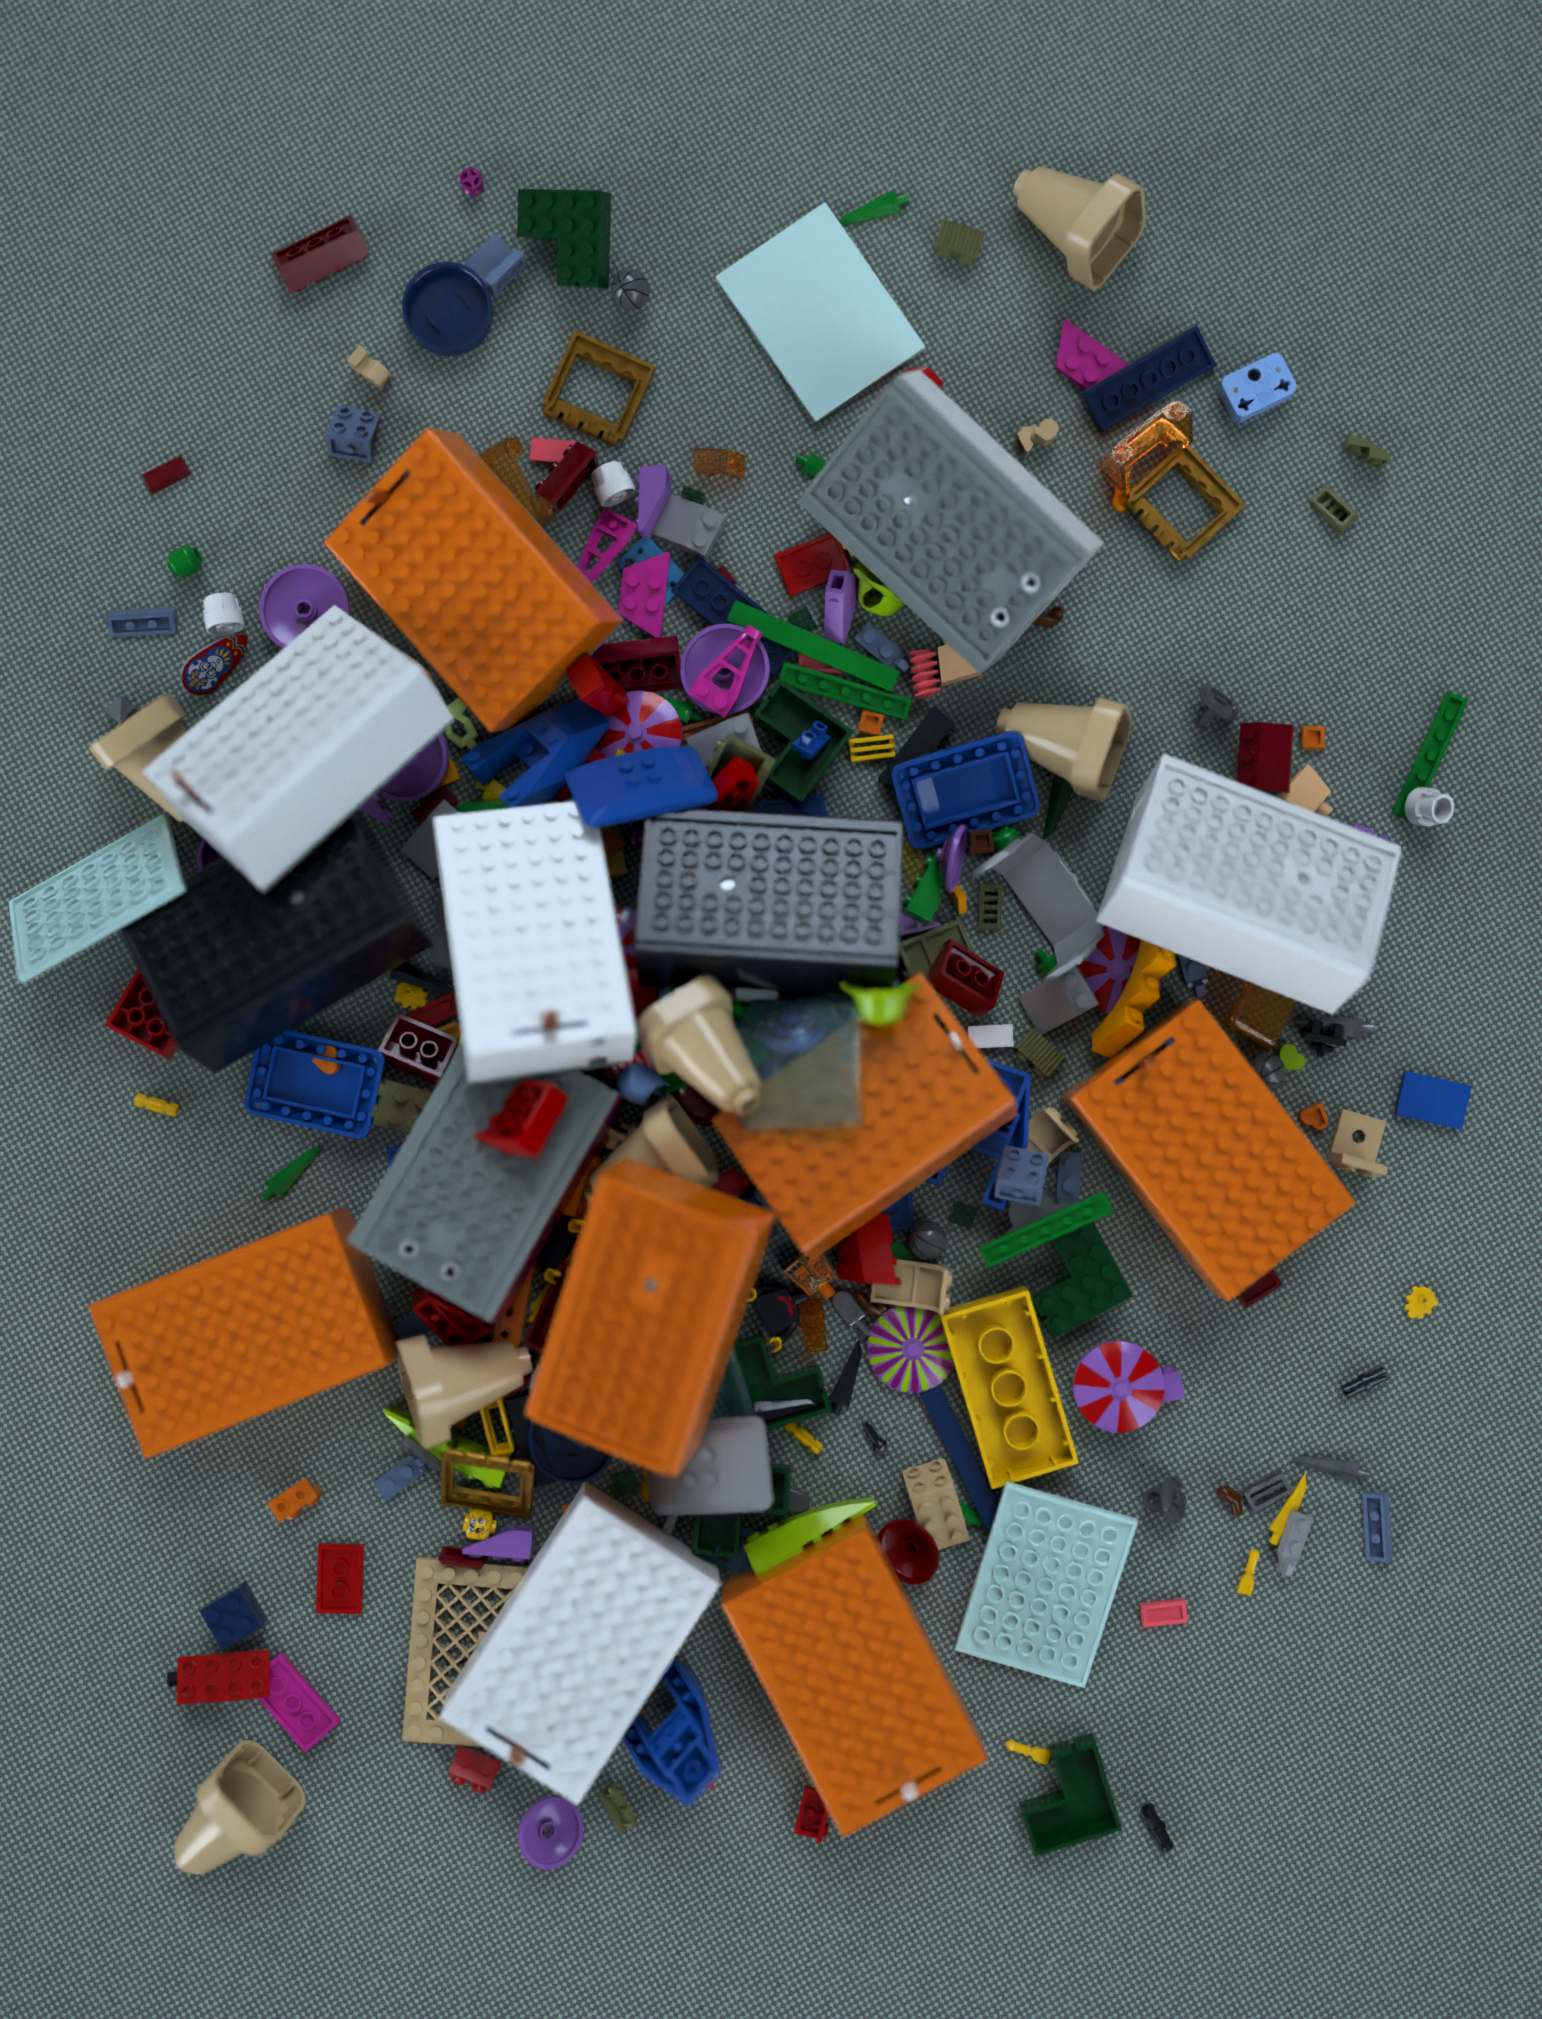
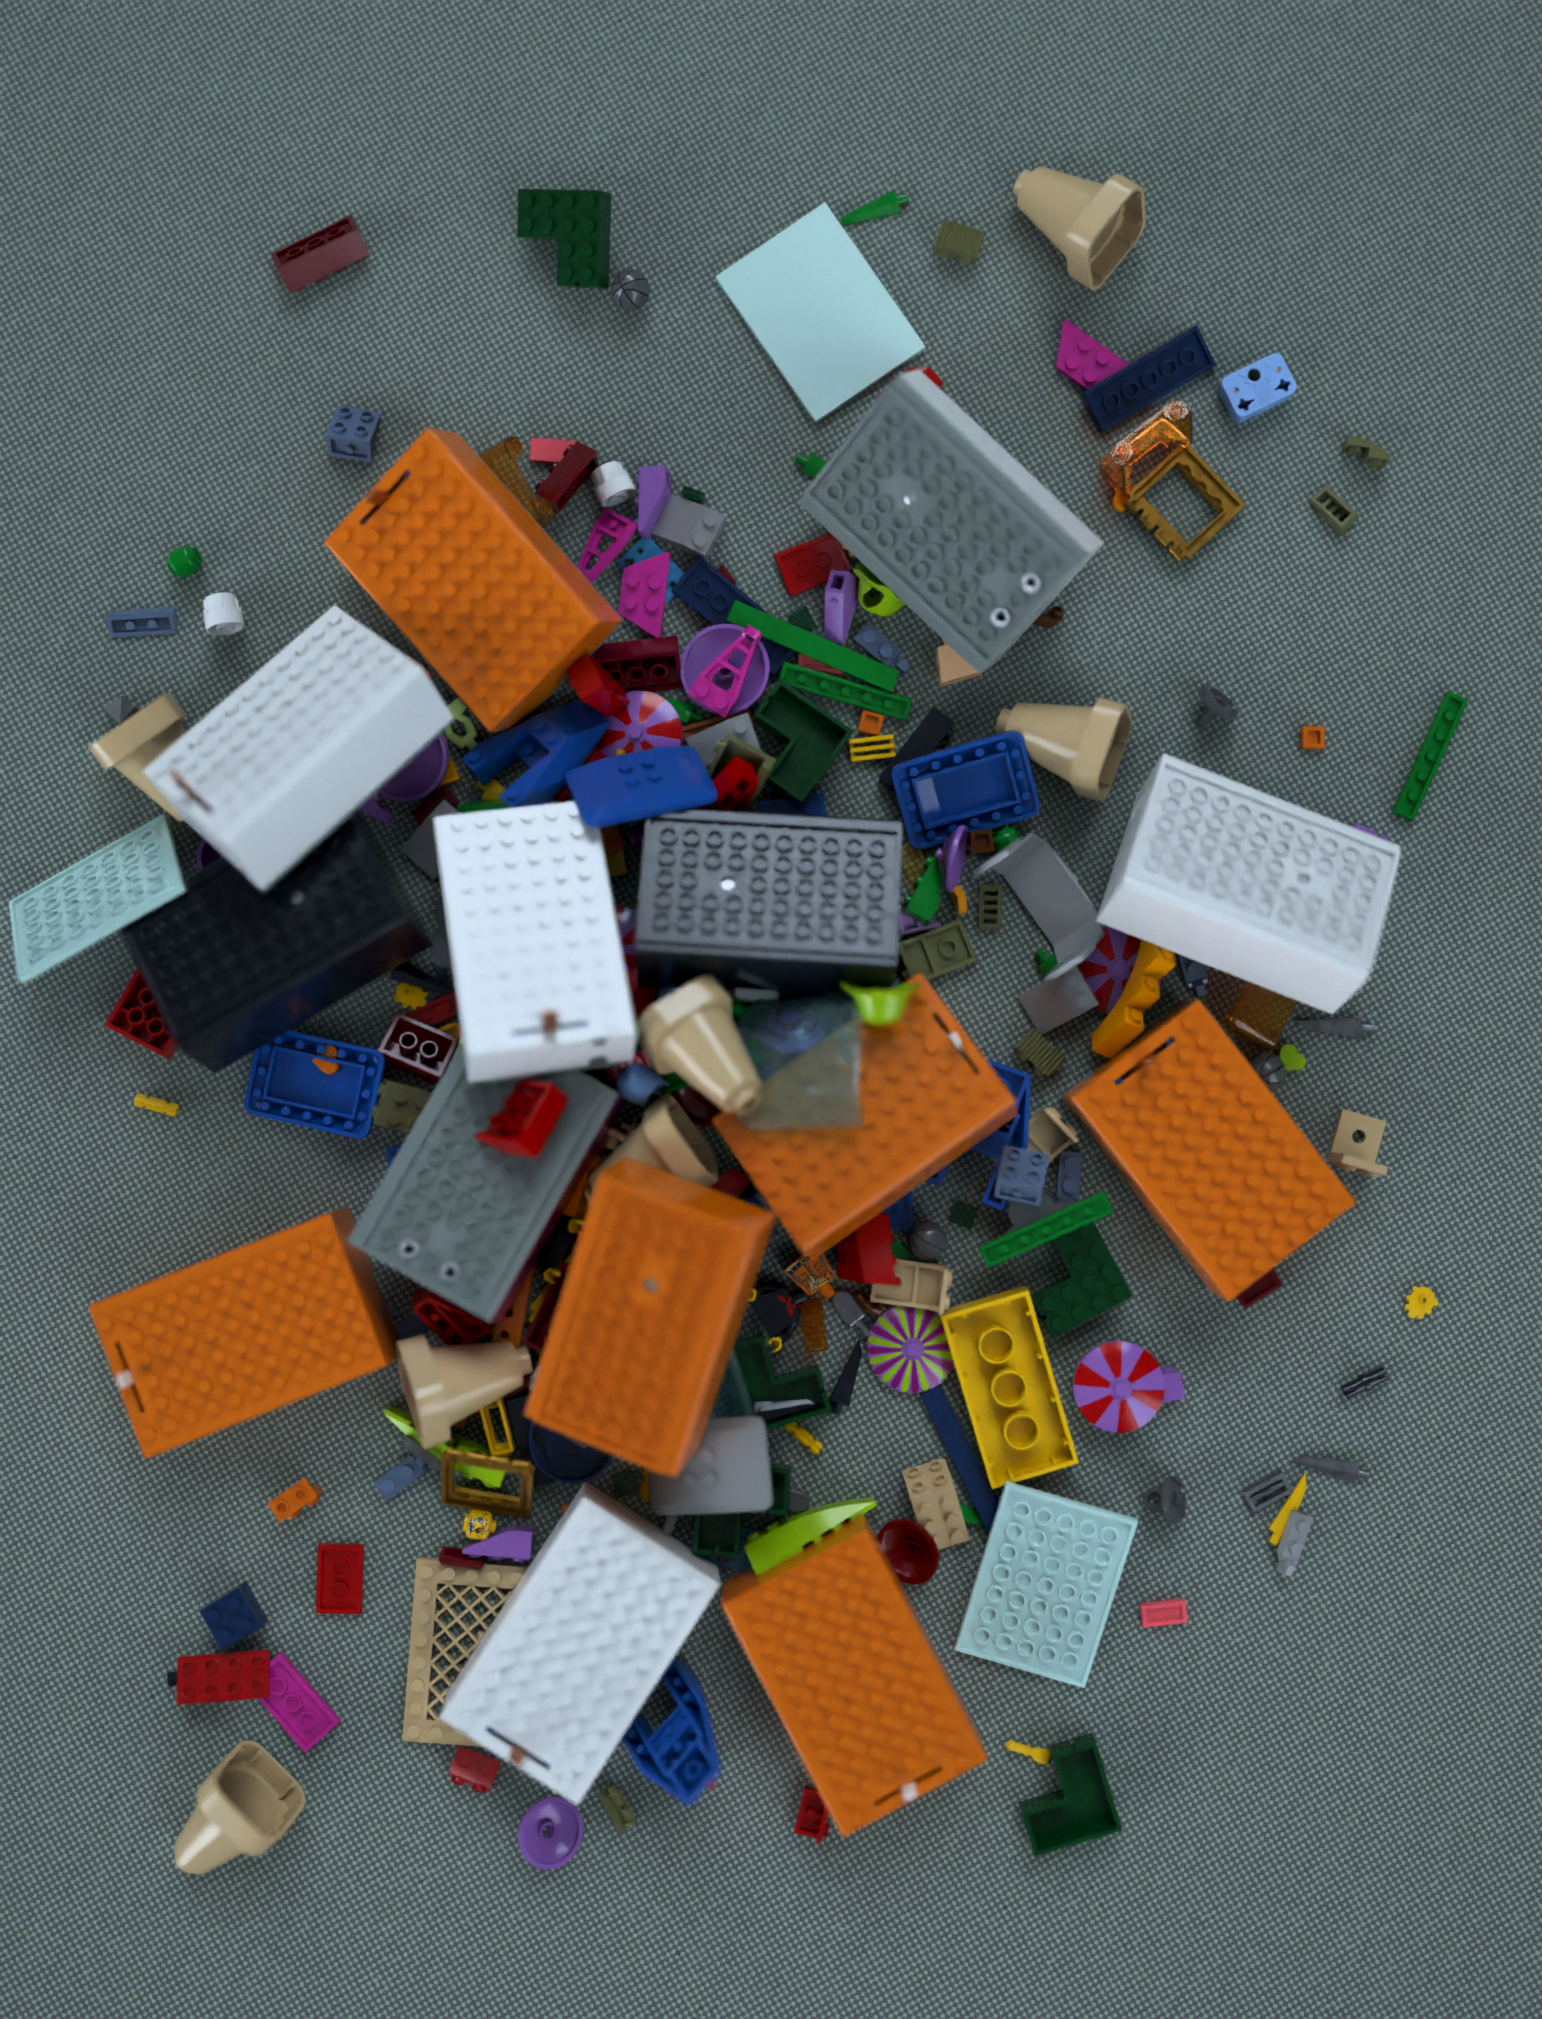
dark red tile [141,455,191,495] -> none
shield [180,633,248,695] -> none
medium lavender dish [259,564,350,649] -> none
green bar [262,1146,325,1201] -> none
tan leg [347,344,392,390] -> none
dark blue piece [402,262,494,356] -> none
magenta wheel [459,167,484,197] -> none
sand blue bracket [464,233,527,296] -> none
pearl gold hinge [542,330,656,447] -> none
clear orange slope [693,448,746,480] -> none
blue hips [791,721,831,761] -> none
black piece [862,1421,888,1454] -> none
coral piece [909,649,941,699] -> none
dark red slope [927,939,1004,1018] -> none
white tile [967,1024,1014,1048] -> none
tan leg [1014,419,1059,459] -> none
dark green bar [1042,777,1073,840] -> none
black pin [1140,1803,1174,1852] -> none
reddish brown arm [1216,1486,1243,1516] -> none
yellow piece [1236,1549,1260,1596] -> none
dark red slope [1237,722,1294,794] -> none
light nougat torso [1276,764,1333,817] -> none
orange tile [1298,1102,1329,1130] -> none
black hips [1301,1019,1347,1058] -> none
sand blue slope [1362,1491,1393,1563] -> none
blue tile [1394,1071,1472,1130] -> none
white piece [1405,787,1454,826] -> none

